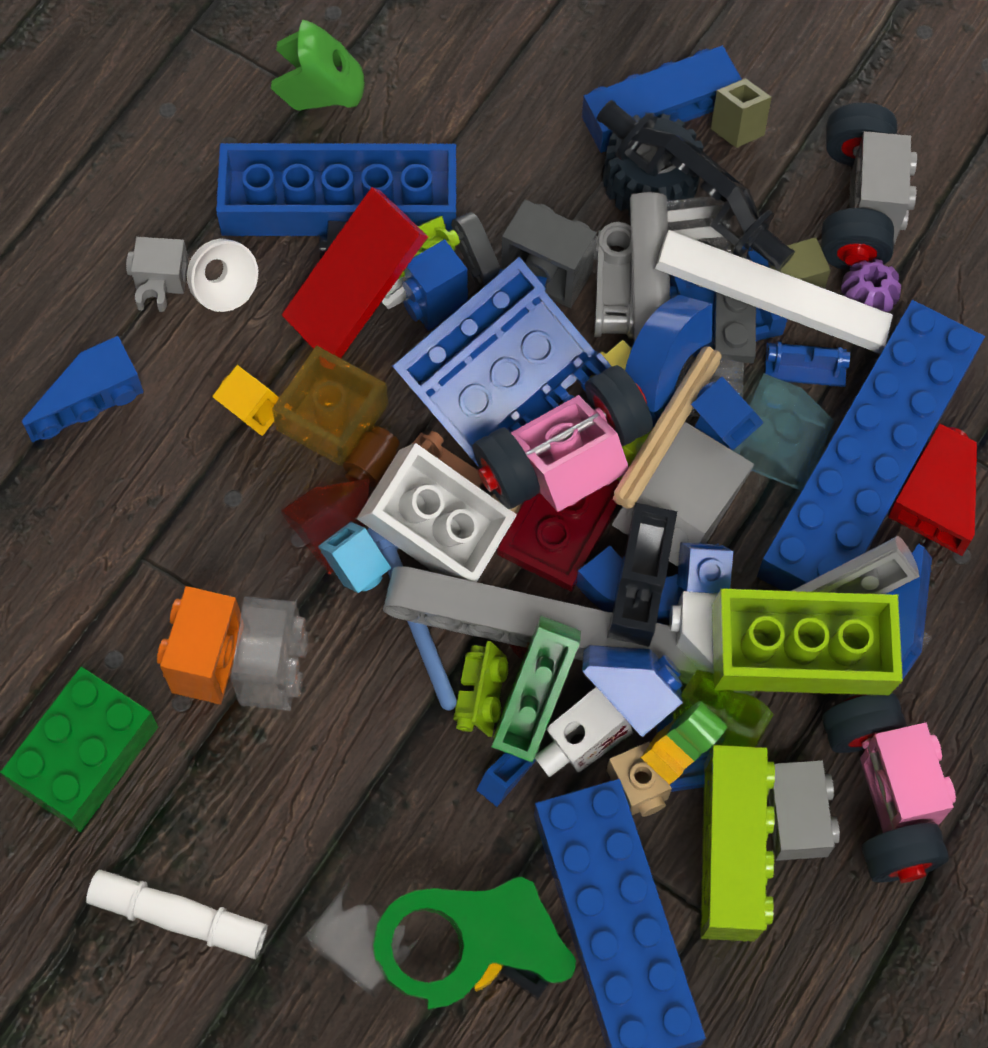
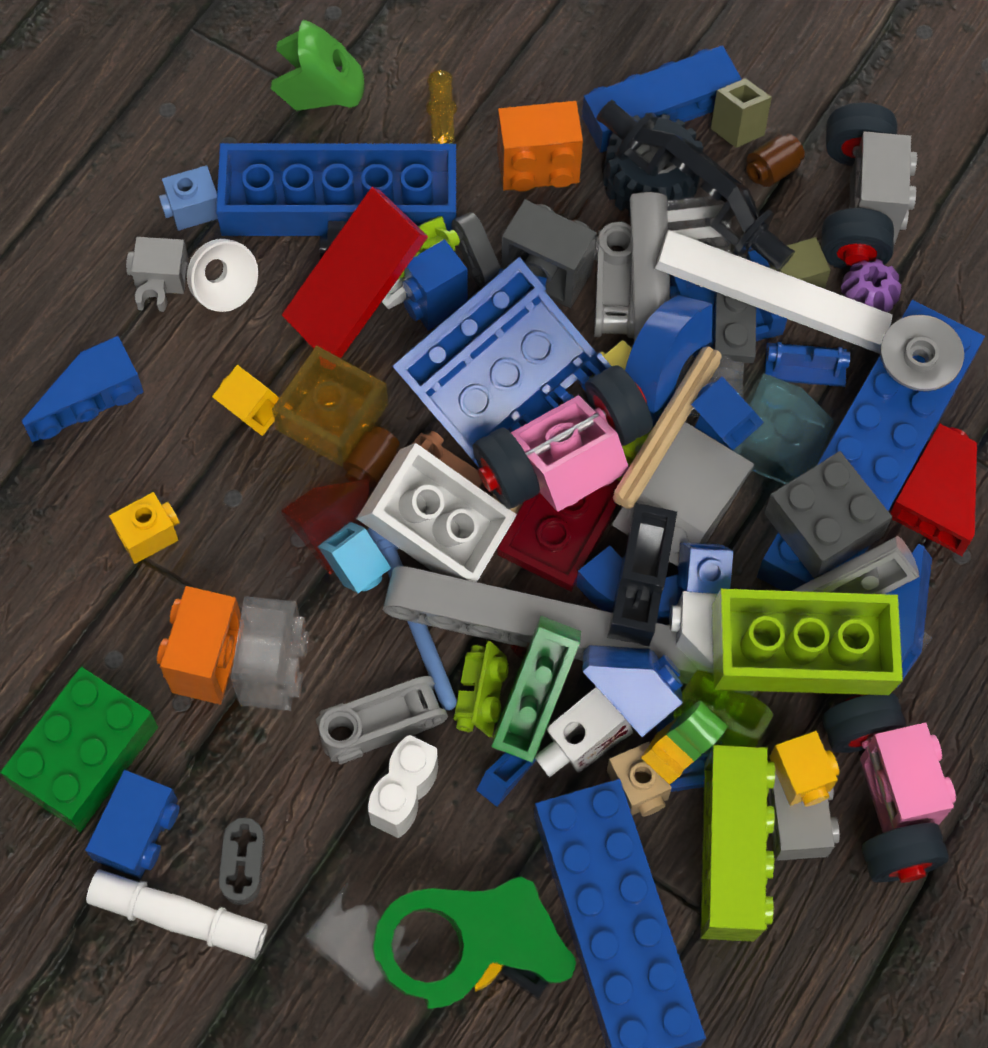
none -> blue brick [85,770,180,880]
none -> yellow brick [109,492,180,564]
none -> medium blue brick [159,165,218,231]
none -> dark grey beam [219,818,265,905]
none -> light grey piece [316,676,448,764]
none -> white brick [368,735,438,838]
none -> clear yellow axle [427,71,457,144]
none -> orange brick [497,101,583,191]
none -> reddish brown brick [746,134,805,187]
none -> dark grey brick [765,451,892,579]
none -> yellow brick [770,731,839,807]
none -> light grey dish [880,315,964,391]

